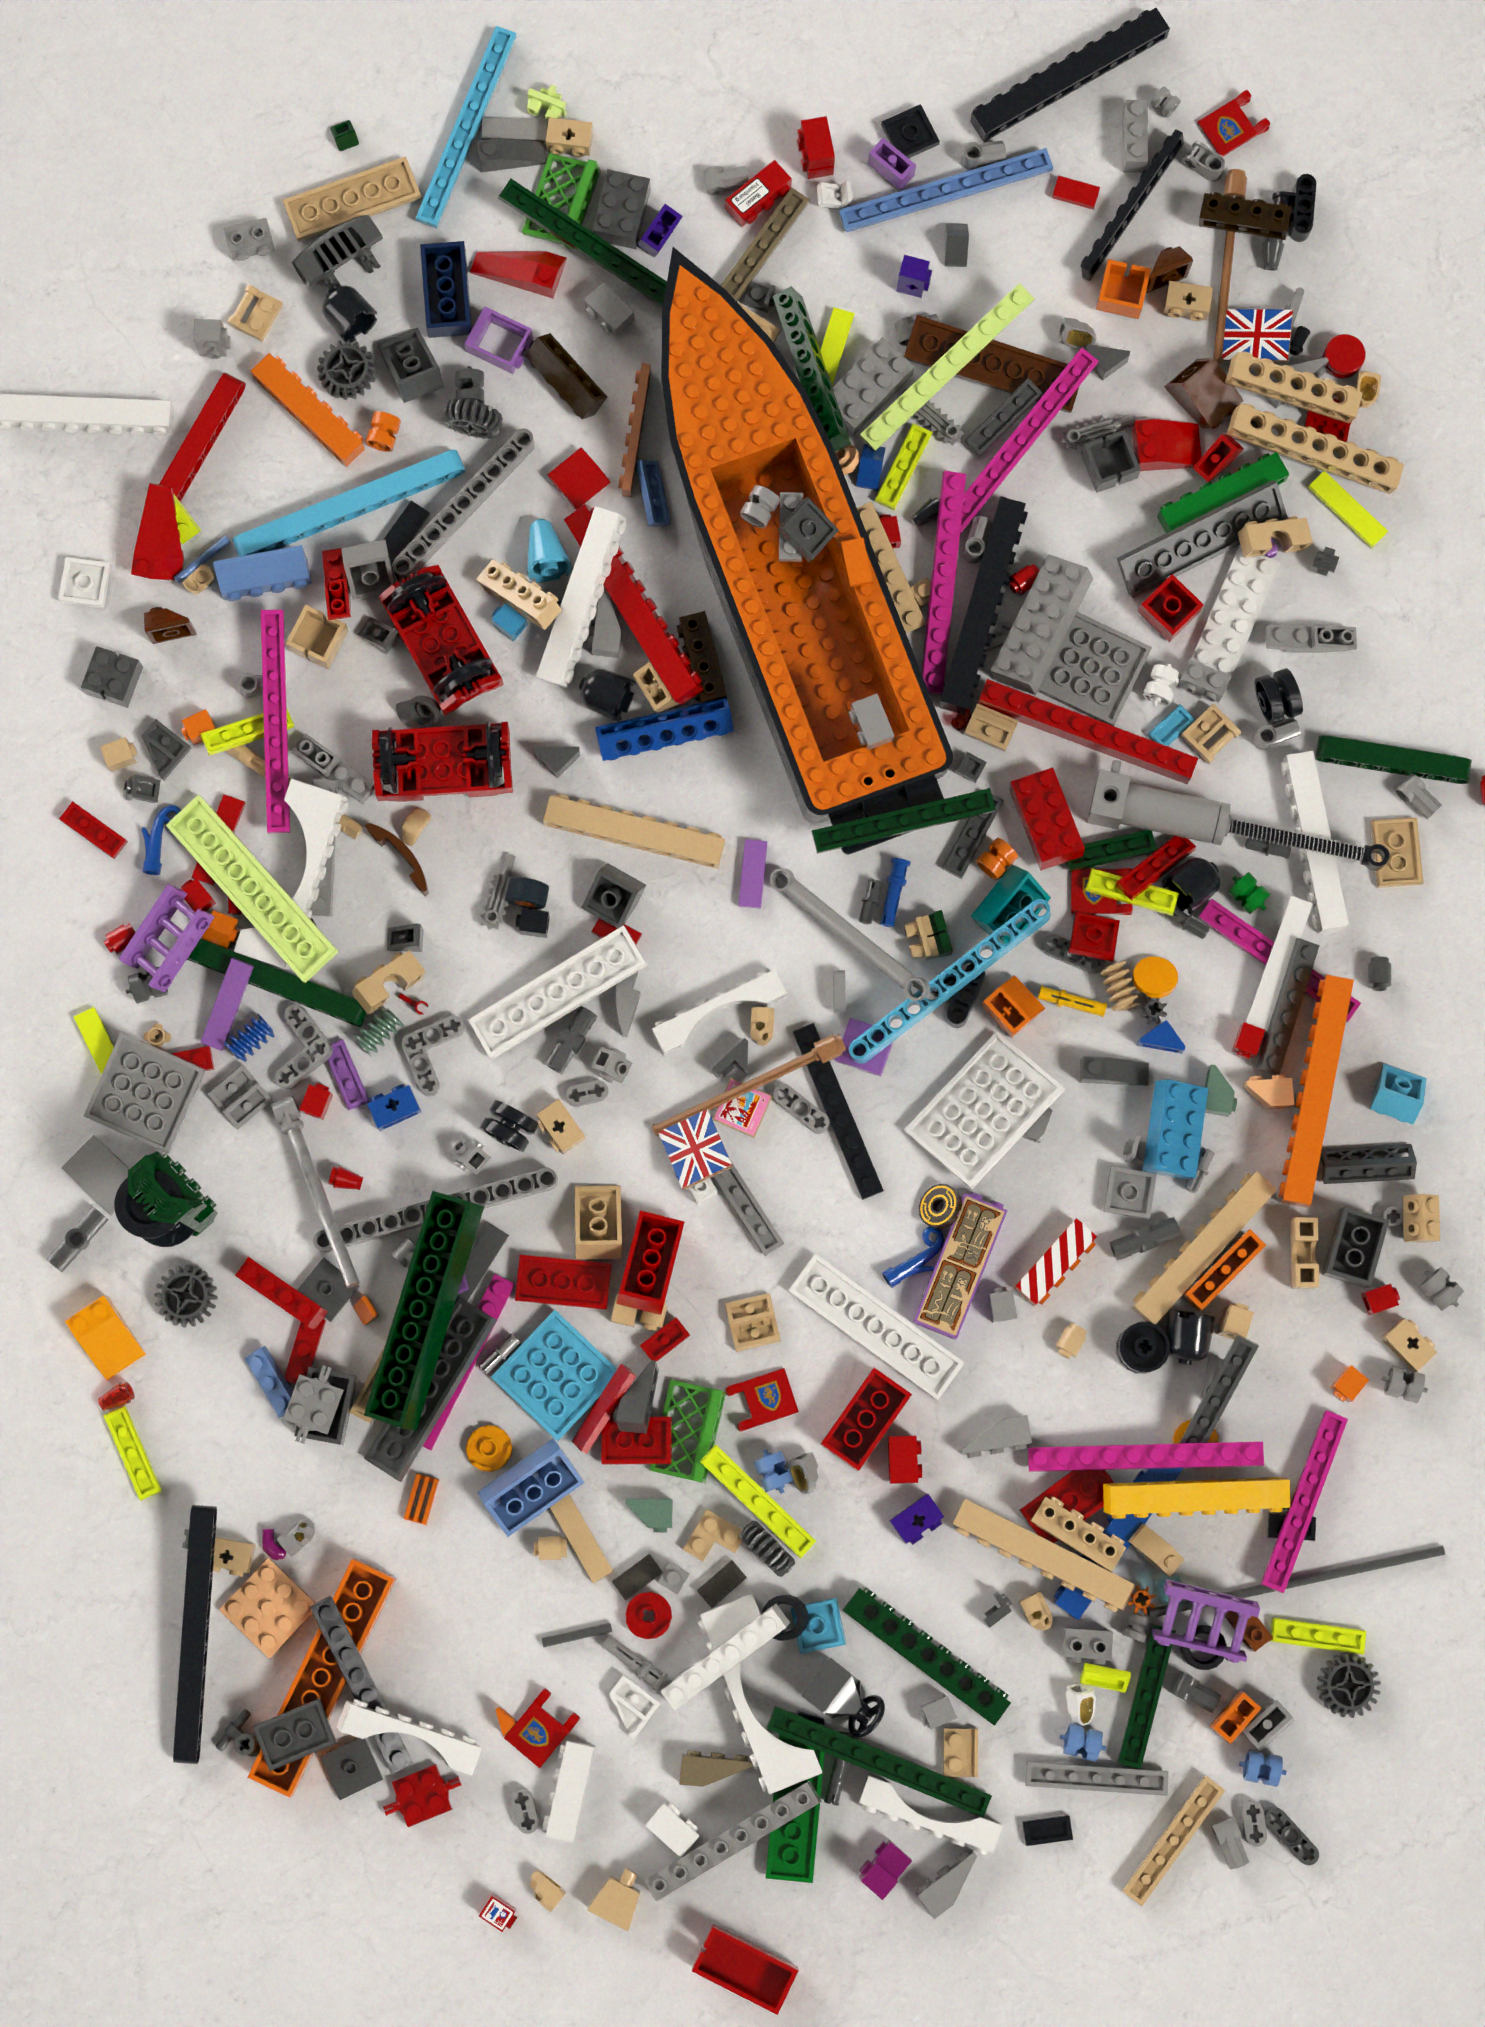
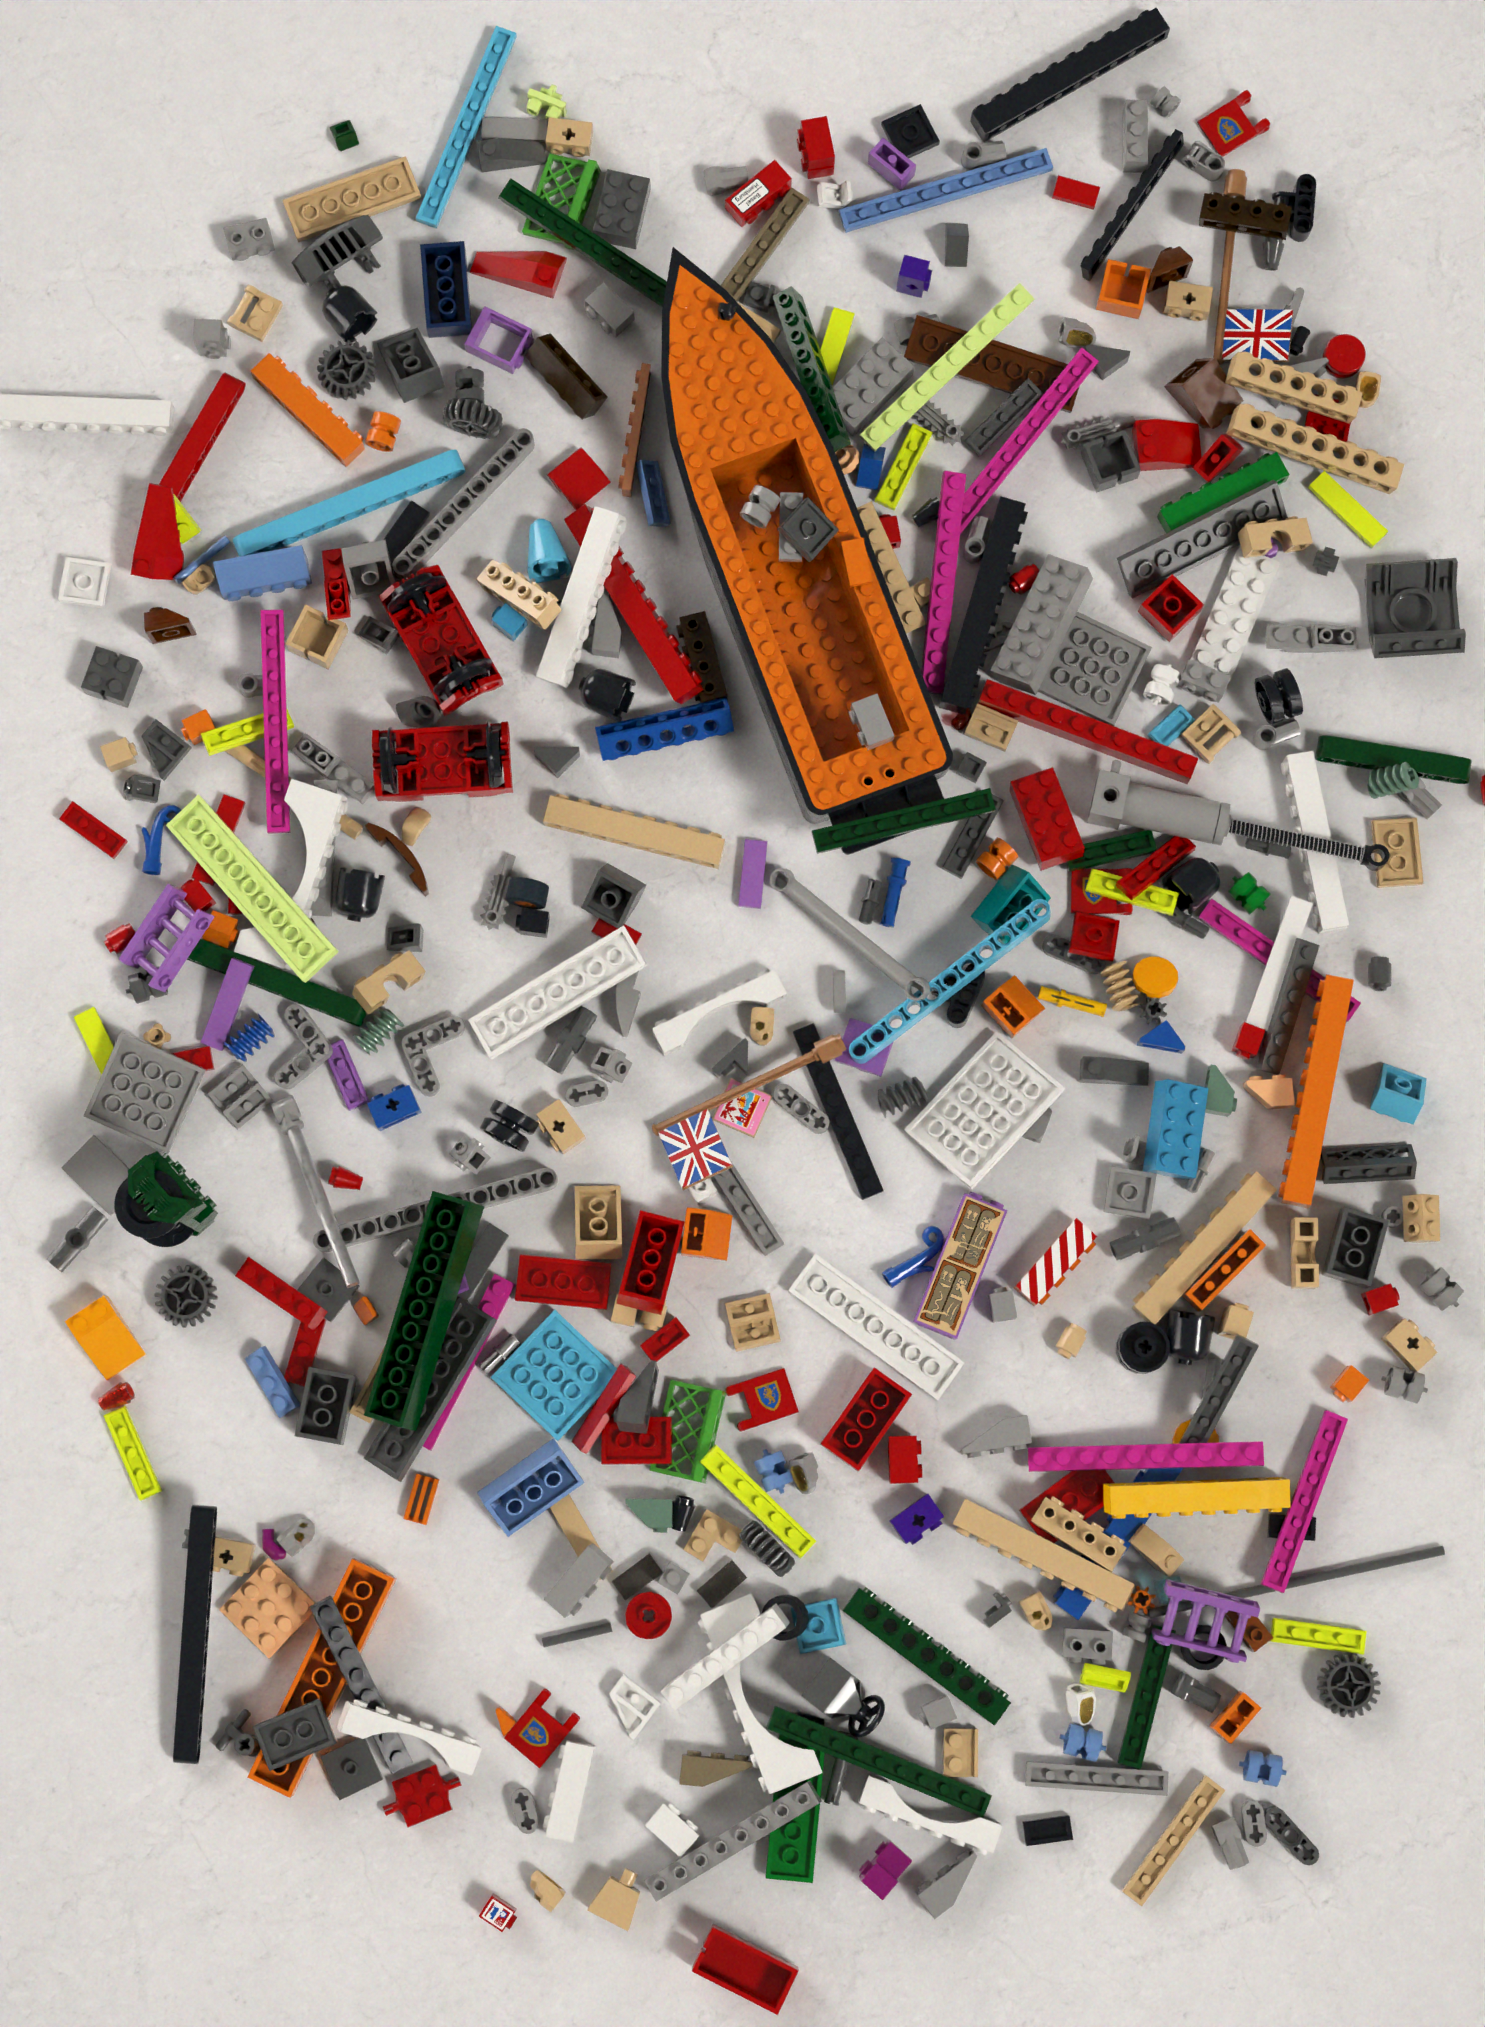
light grey plate [283,1365,344,1444] -> none
red brick [299,1083,333,1120] -> none
red hand [398,993,428,1015] -> none
light orange tile [466,1425,513,1472] -> none
tan brick [534,1536,567,1561] -> none
light grey pin [601,1635,668,1691] -> none
tan brick [632,662,679,713] -> none
dark purple brick [637,204,683,257] -> none
tan hips [904,910,953,960] -> none
dark brown tile [919,1184,962,1230] -> none
light grey brick [1242,1700,1295,1752] -> none
none -> black cylinder [336,868,385,922]
none -> light grey brick [544,1543,614,1618]
none -> black cone [672,1495,696,1532]
none -> orange slope [681,1207,733,1261]
none -> black hinge [718,303,737,321]
none -> dark grey piece [878,1077,929,1118]
none -> dark grey panel [1364,558,1466,658]
none -> sand green piece [1367,762,1419,799]

